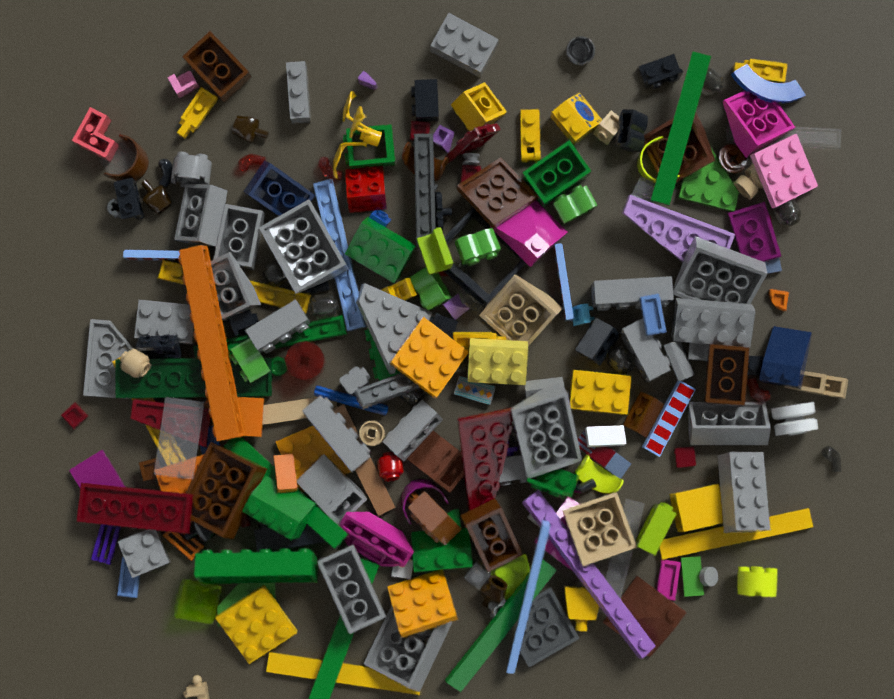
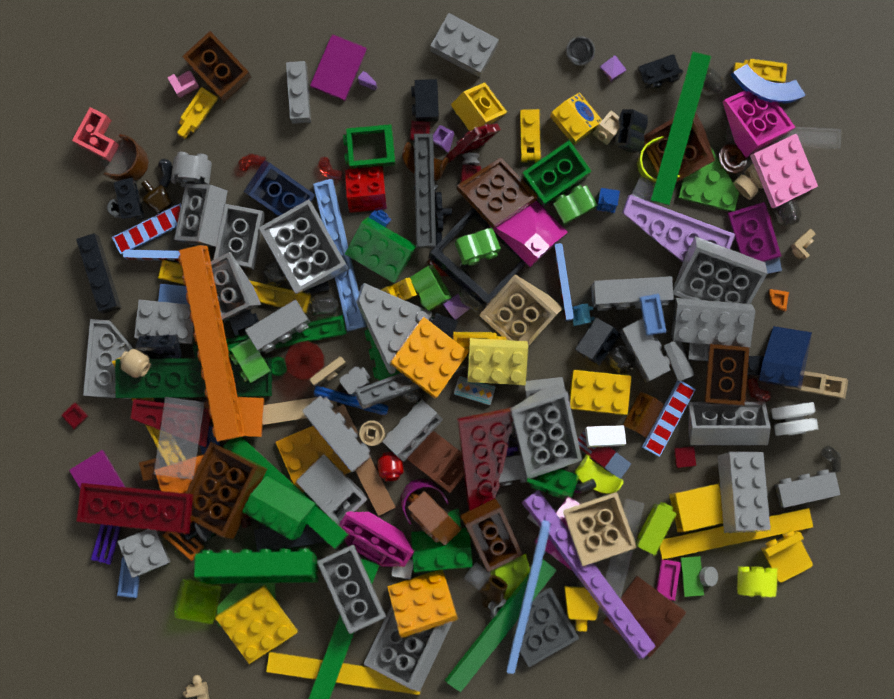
dark brown piece [232,115,269,143] -> none
orange tile [273,454,297,493] -> none
yellow plant [333,91,382,179] -> none
lime panel [416,227,453,275] -> none
none -> black brick [76,233,121,314]
none -> tile [112,204,181,255]
none -> medium blue tile [158,284,189,305]
none -> magenta tile [310,34,367,101]
none -> tan plate [310,357,348,386]
none -> blue brick [596,188,620,213]
none -> medium lavender slope [600,56,626,82]
none -> yellow bracket [761,530,813,582]
none -> light grey brick [775,469,840,508]
none -> tan bracket [790,229,815,260]

